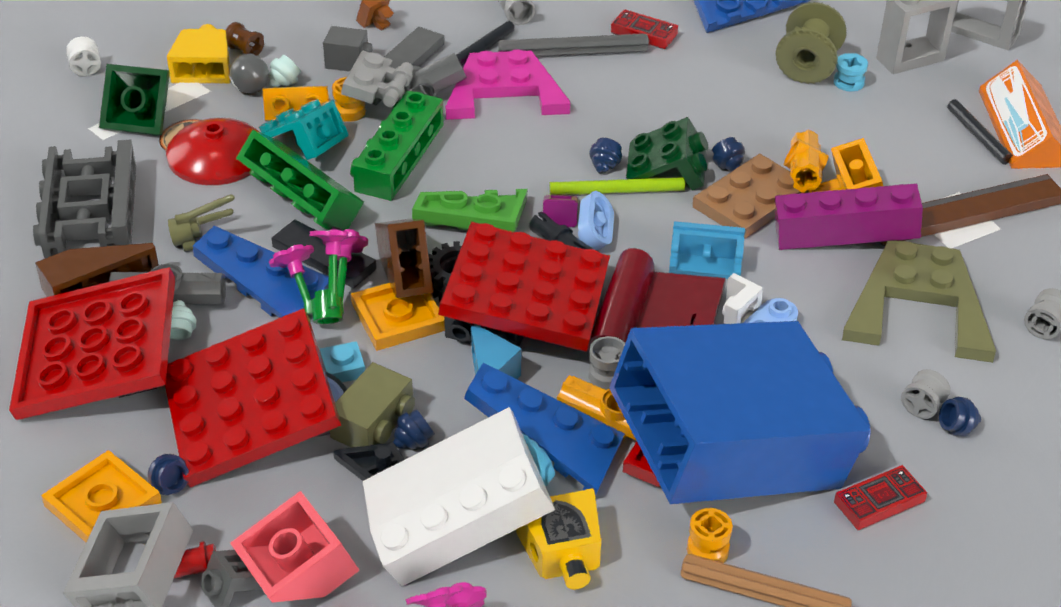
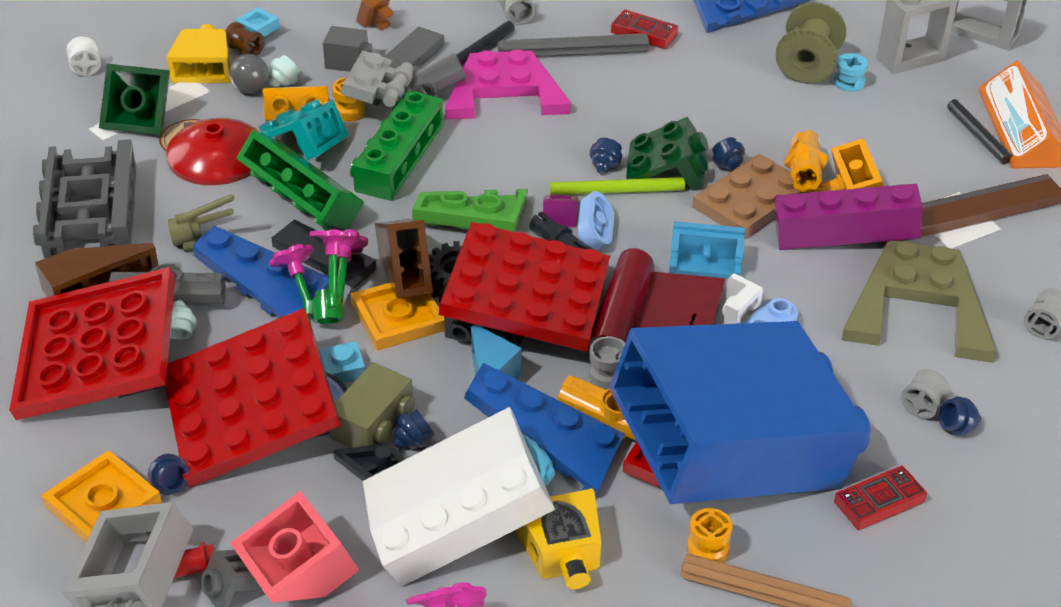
none -> medium azure plate [236,7,280,38]

